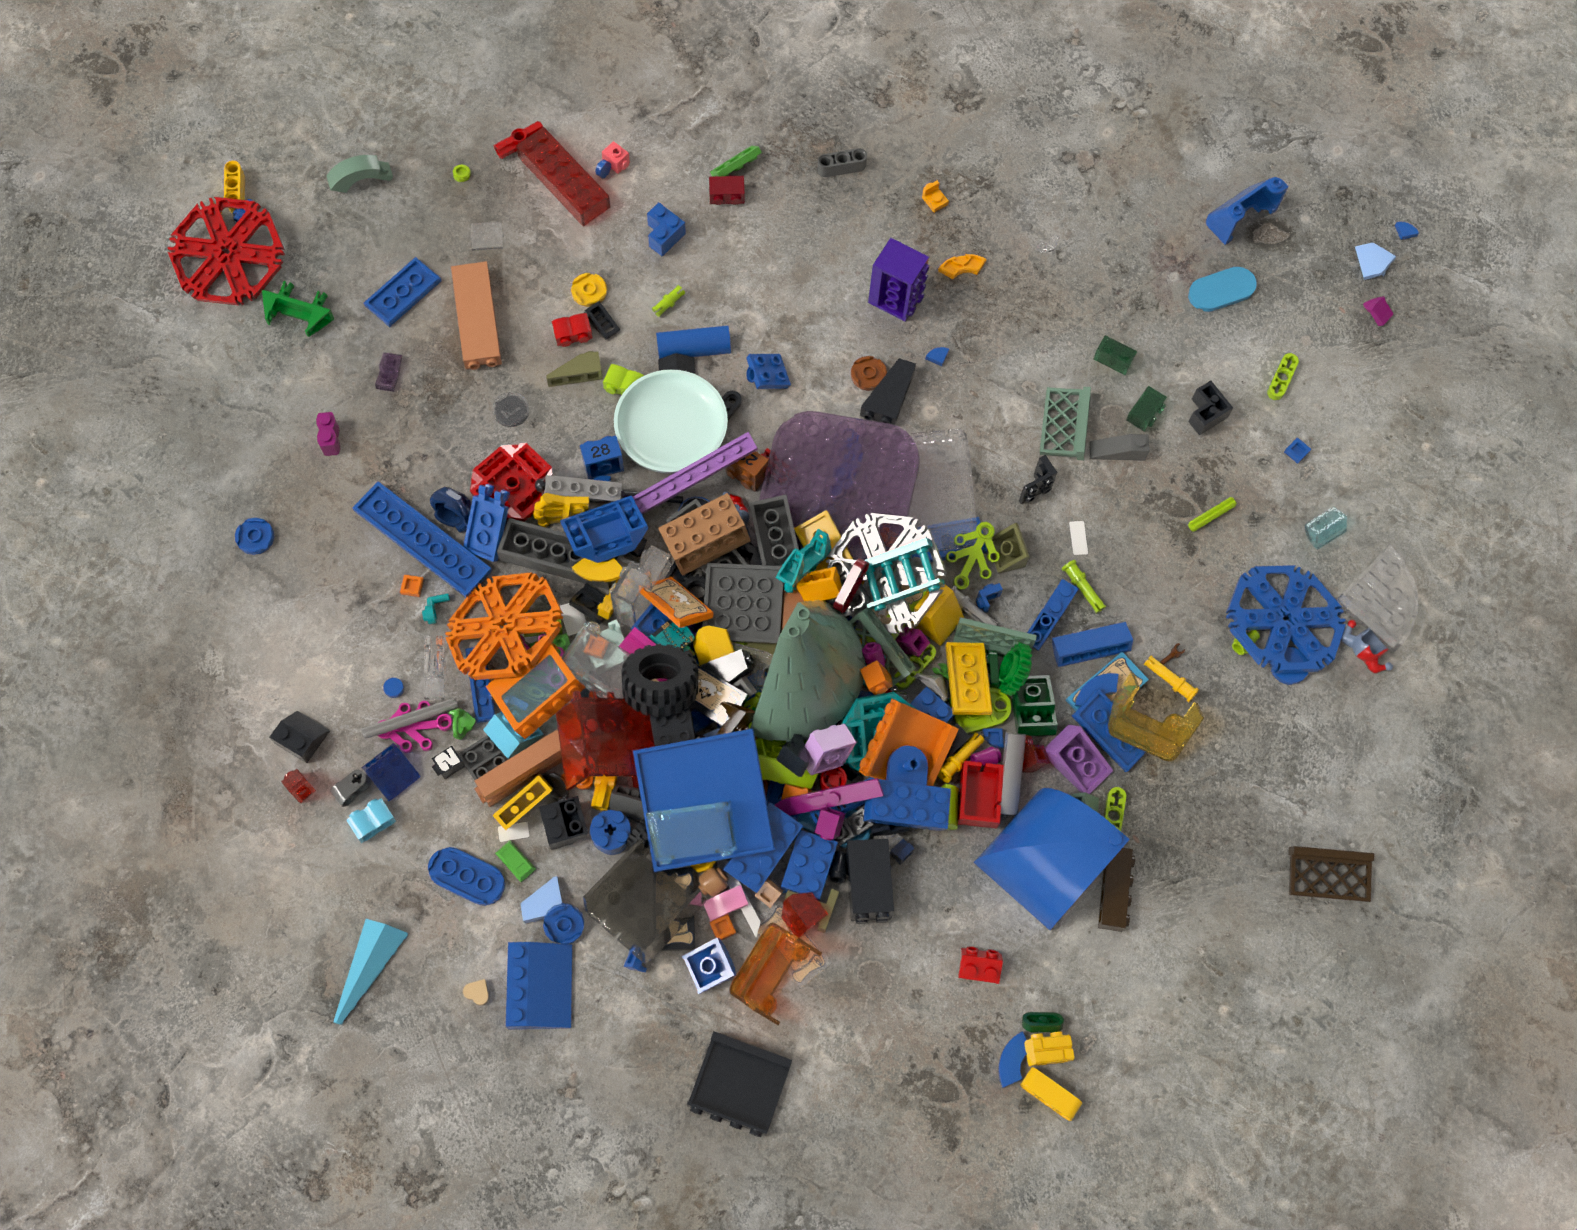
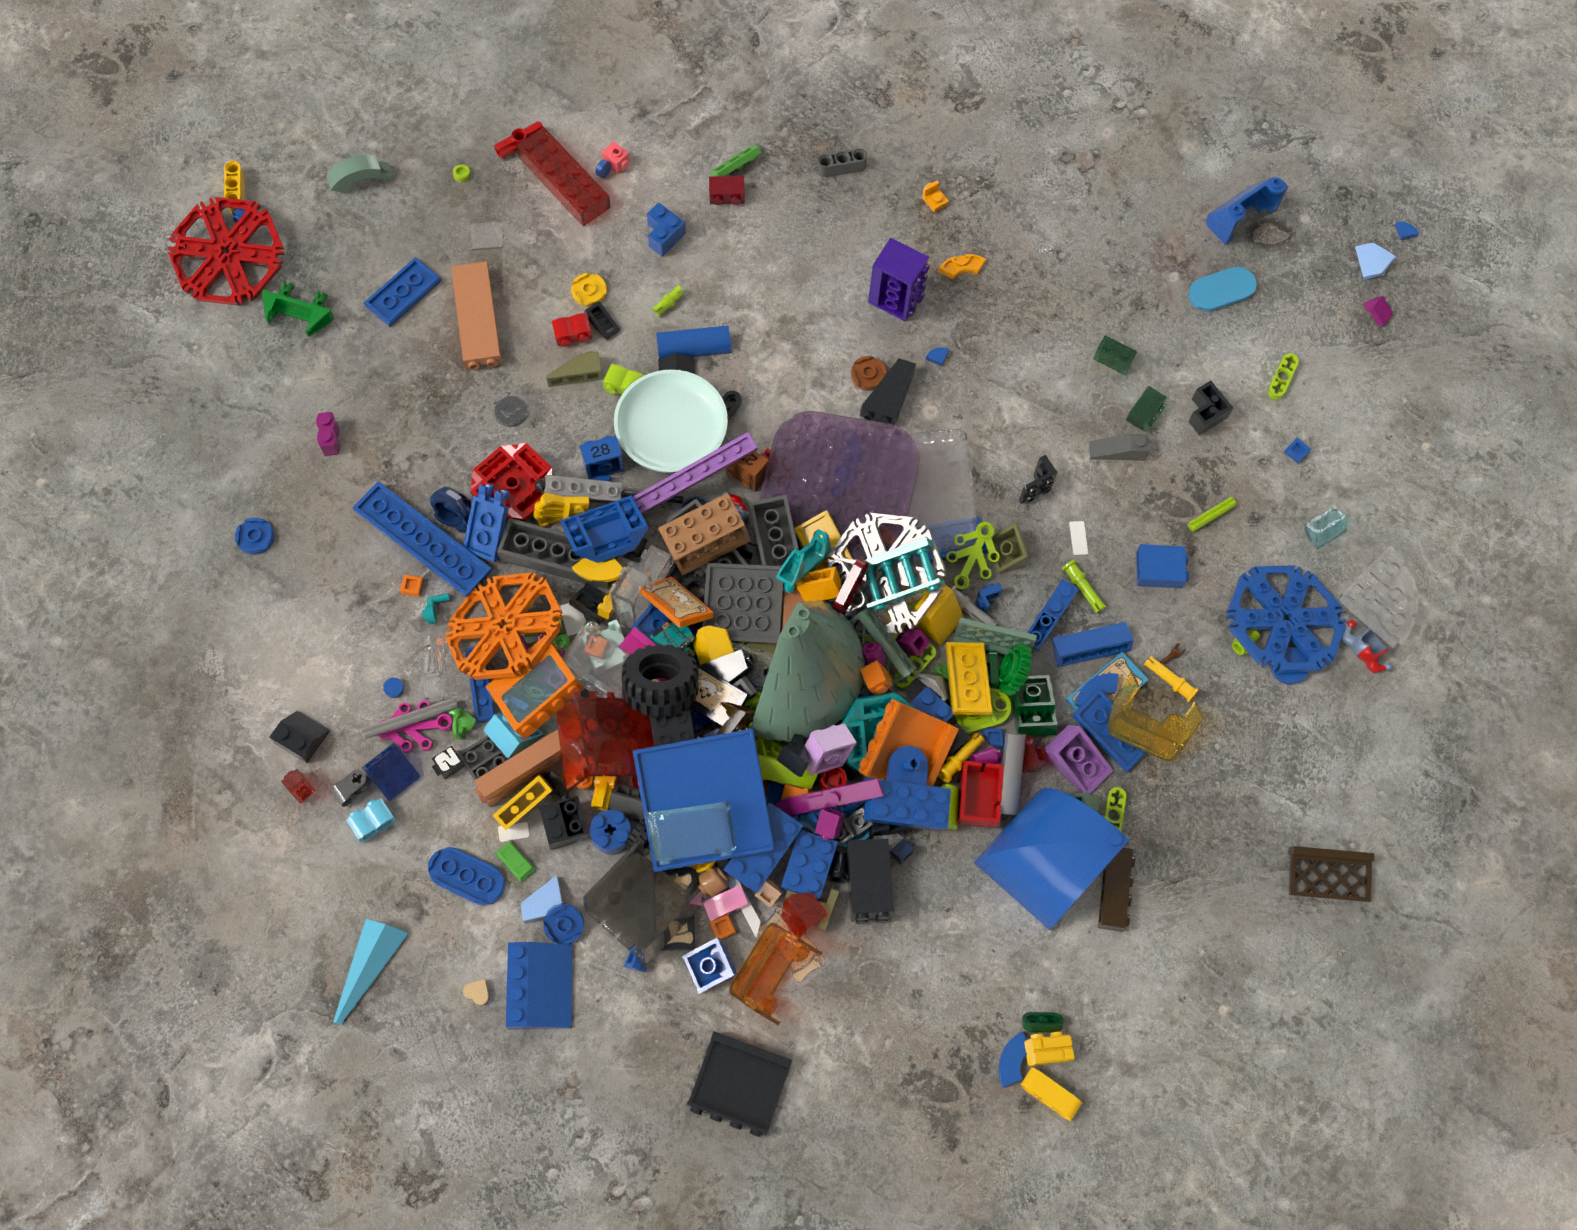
clear purple slope [375,352,402,392] -> none
blue plate [746,354,791,389] -> none
red bracket [958,946,1003,984] -> none
sand green fence [1040,387,1091,461] -> none
none -> blue brick [1136,544,1189,588]

